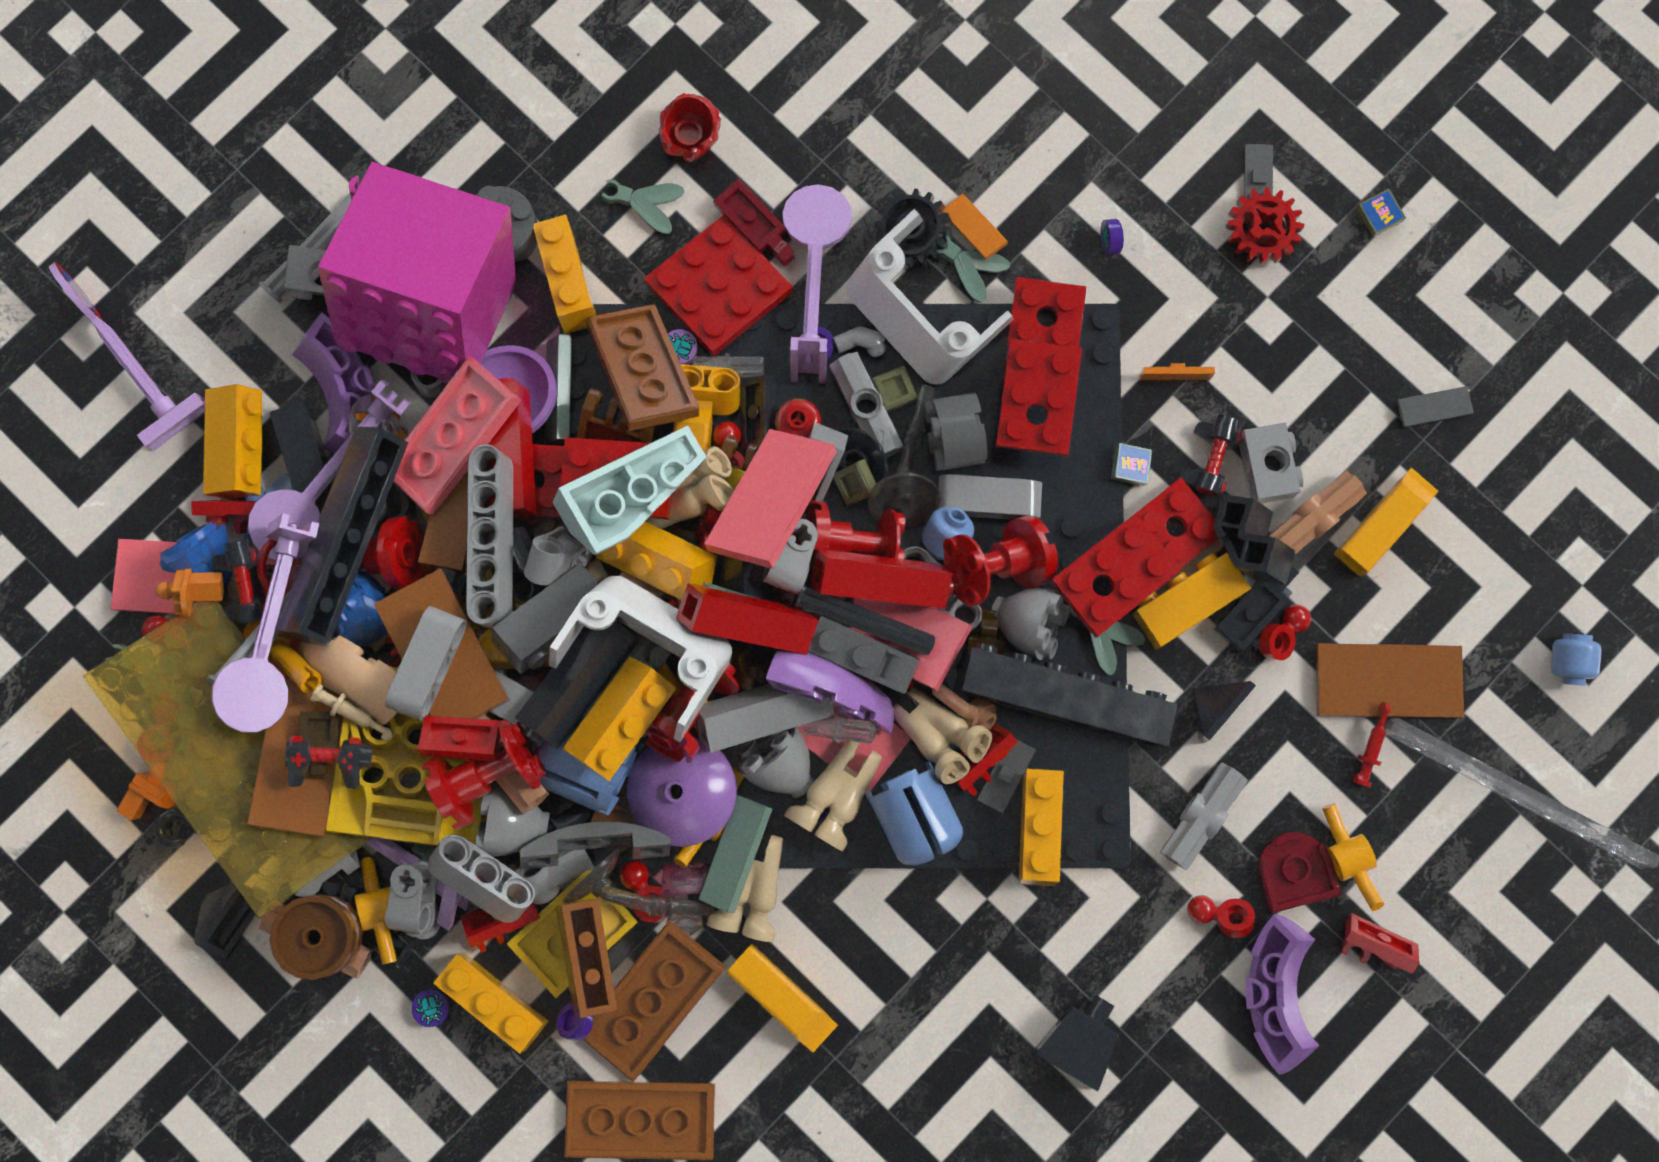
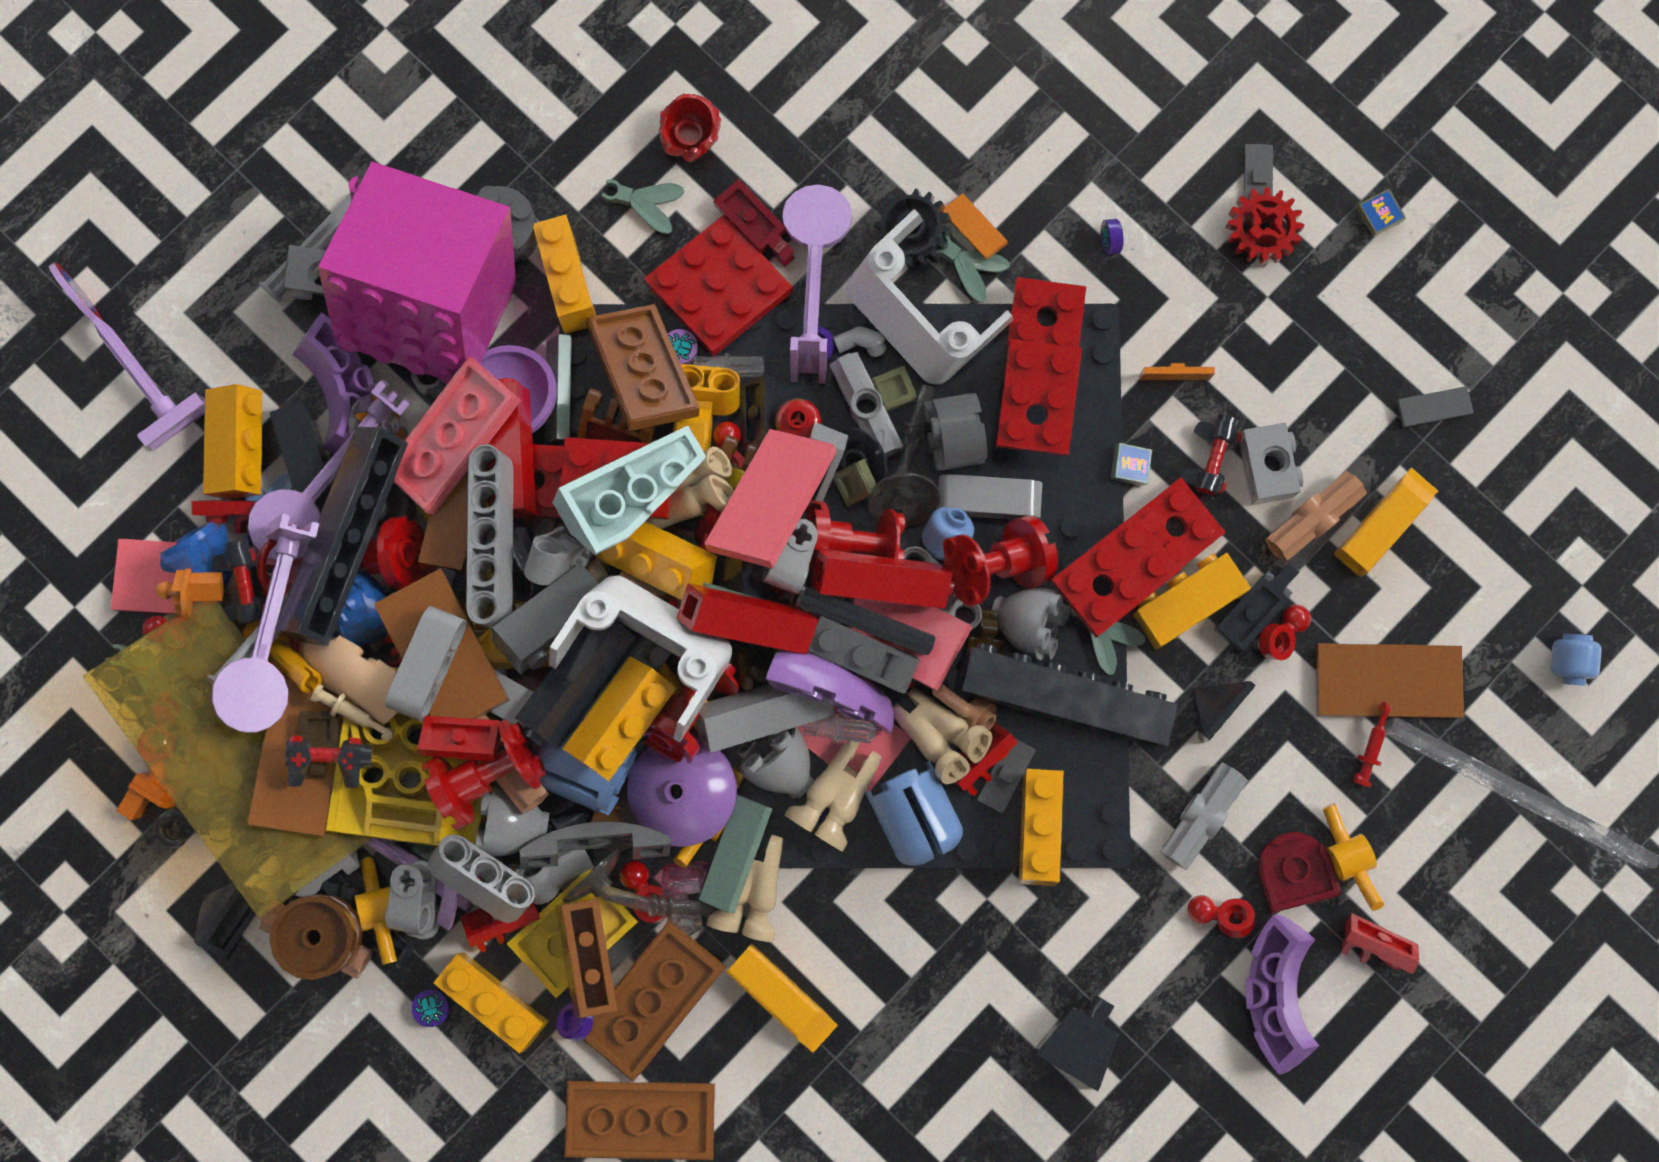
black brick [1213,494,1295,585] -> none

